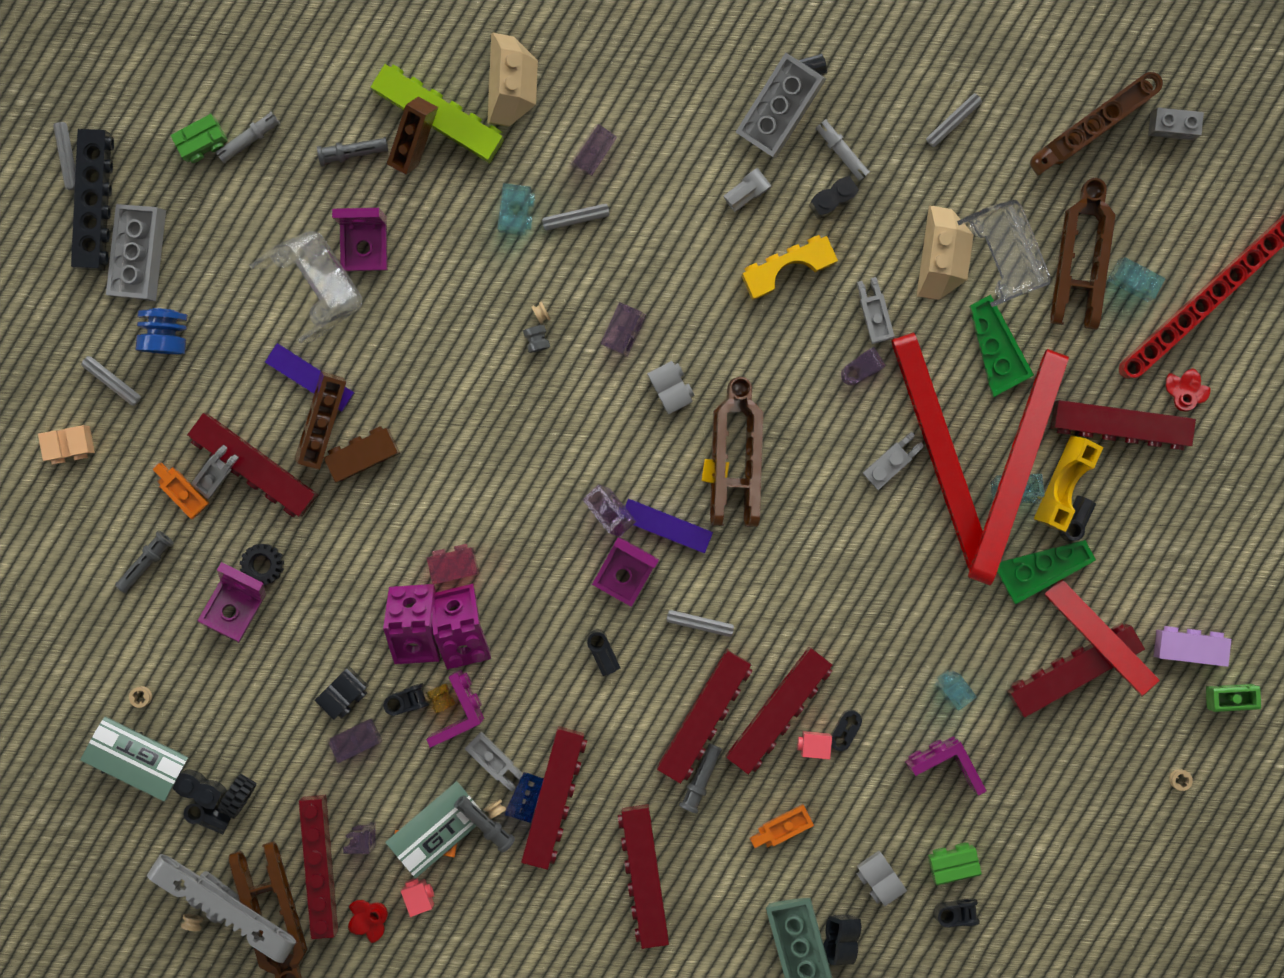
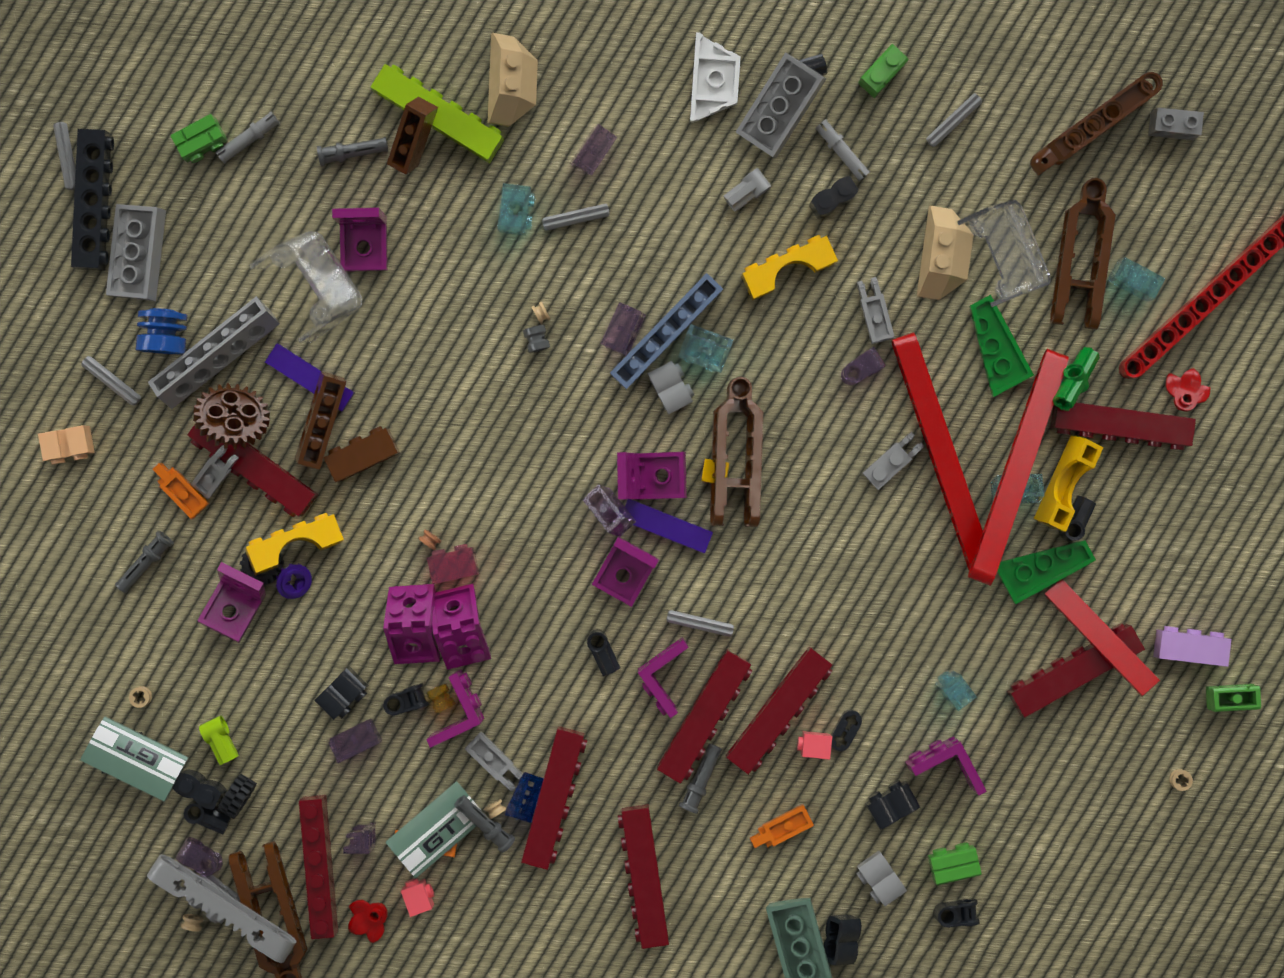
none -> light grey brick [148,296,280,409]
none -> clear purple piece [175,837,223,876]
none -> reddish brown gear [193,383,270,450]
none -> lime piece [199,715,239,765]
none -> yellow arch [245,513,344,575]
none -> dark purple gear [275,563,312,599]
none -> nougat bush [418,529,441,550]
none -> sand blue brick [610,273,723,390]
none -> magenta bracket [617,452,687,499]
none -> magenta bracket [638,637,689,718]
none -> clear light blue brick [678,324,733,373]
none -> white wing [690,32,741,123]
none -> bright green brick [858,44,909,98]
none -> black brick [865,780,920,830]
none -> green piece [1053,347,1100,411]

